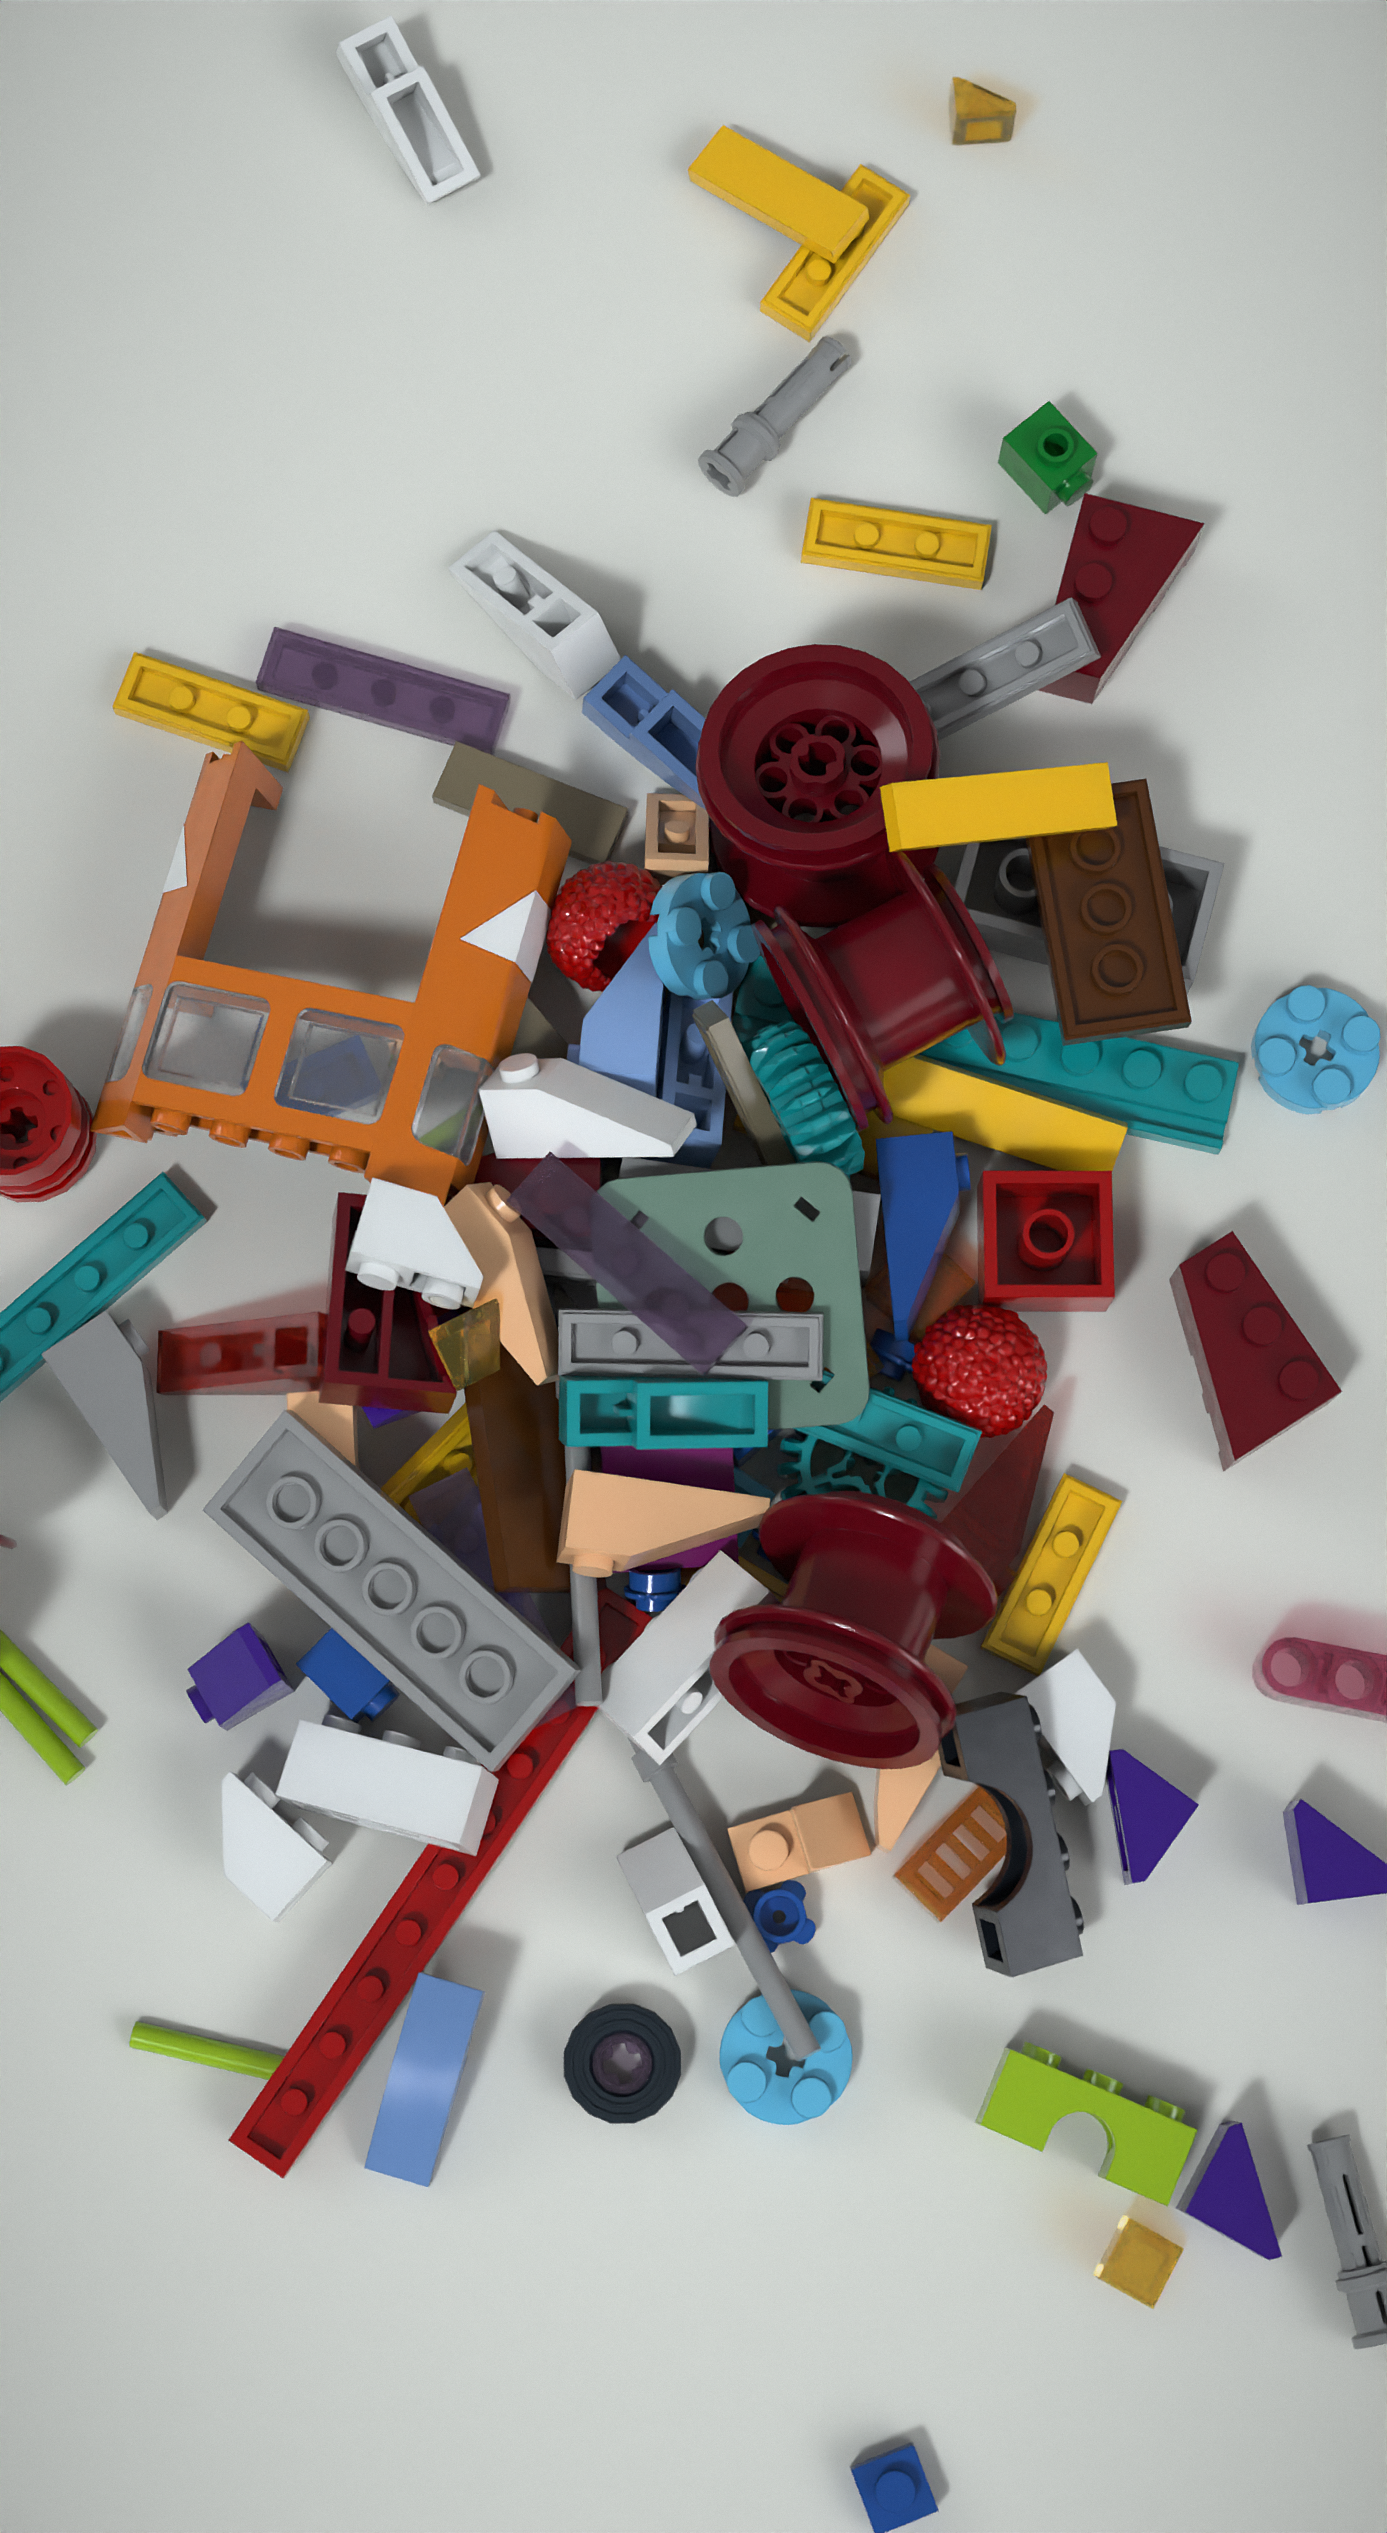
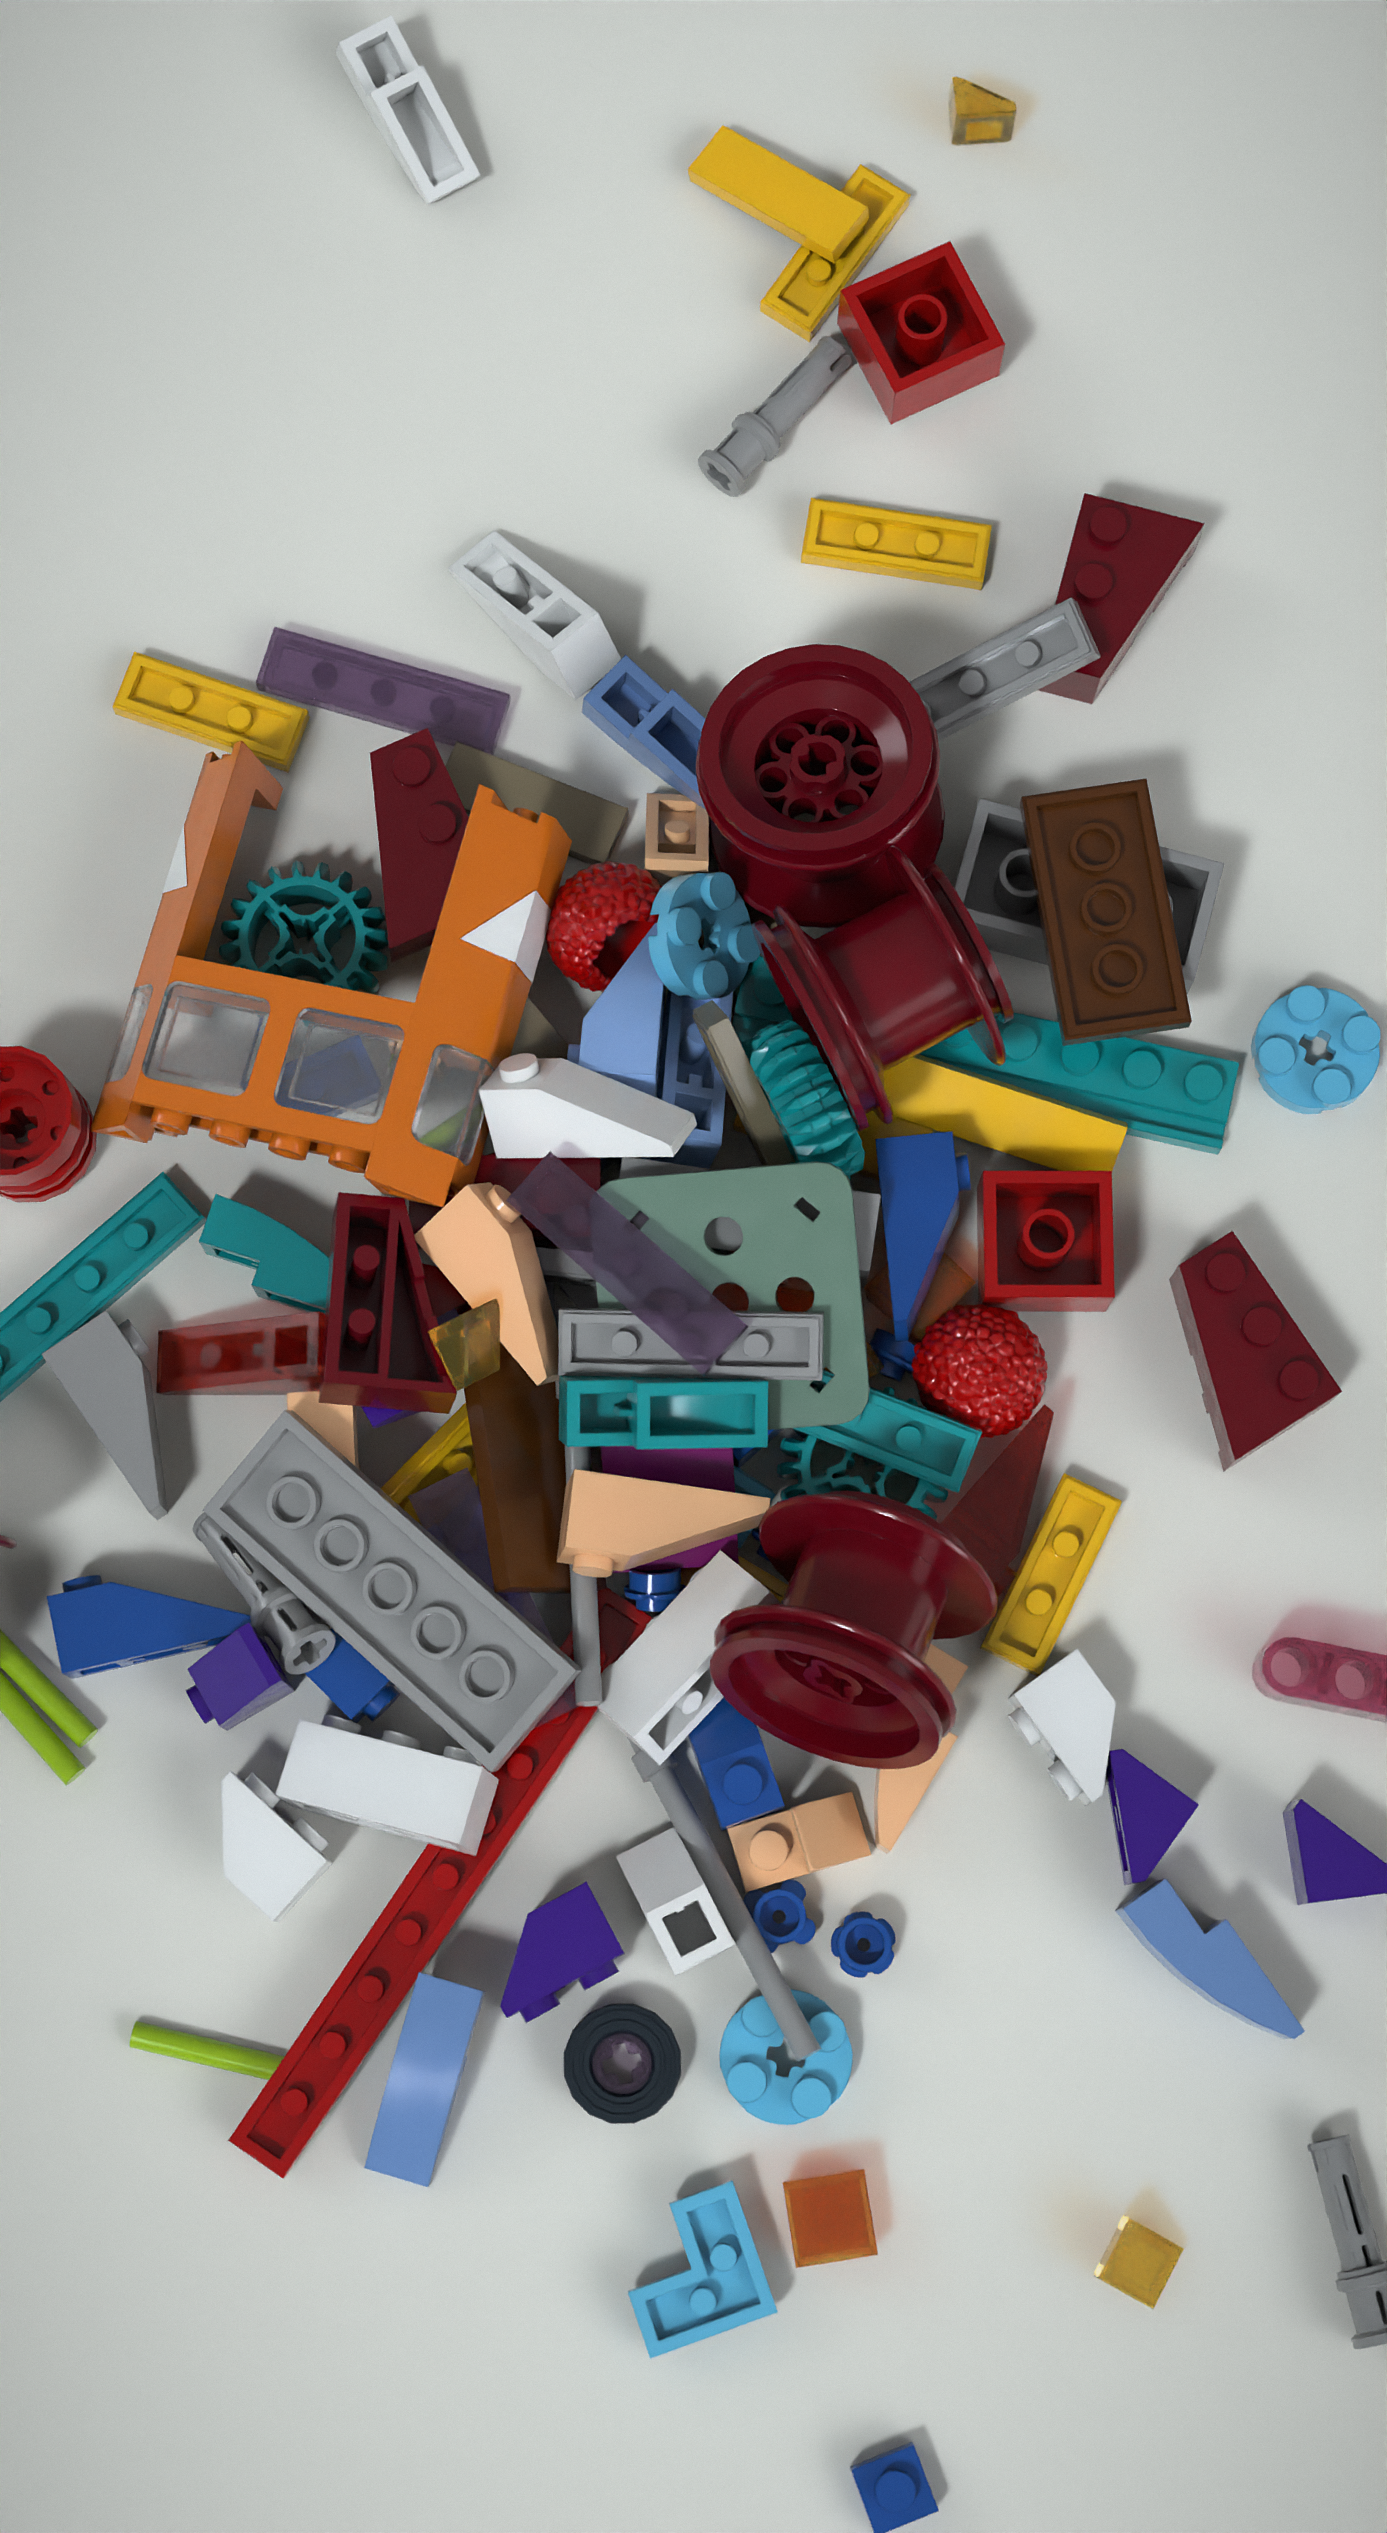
white slope [345,1177,483,1309] -> none
yellow tile [880,762,1117,852] -> none
clear orange slope [891,1787,1007,1924] -> none
black arch [938,1691,1084,1978] -> none
lime arch [975,2041,1197,2206] -> none
green brick [998,401,1098,515] -> none
dark purple slope [1176,2121,1282,2260] -> none
none -> blue slope [47,1575,252,1679]
none -> light grey pin [192,1512,336,1675]
none -> teal slope [199,1194,329,1318]
none -> teal gear [219,860,389,1031]
none -> dark red wedge [370,728,469,962]
none -> dark purple slope [500,1882,625,2023]
none -> medium azure plate [628,2180,778,2359]
none -> blue slope [688,1697,785,1831]
none -> clear orange piece [783,2168,878,2268]
none -> blue plate [831,1911,896,1978]
none -> red brick [837,241,1005,425]
none -> medium blue slope [1115,1879,1305,2039]

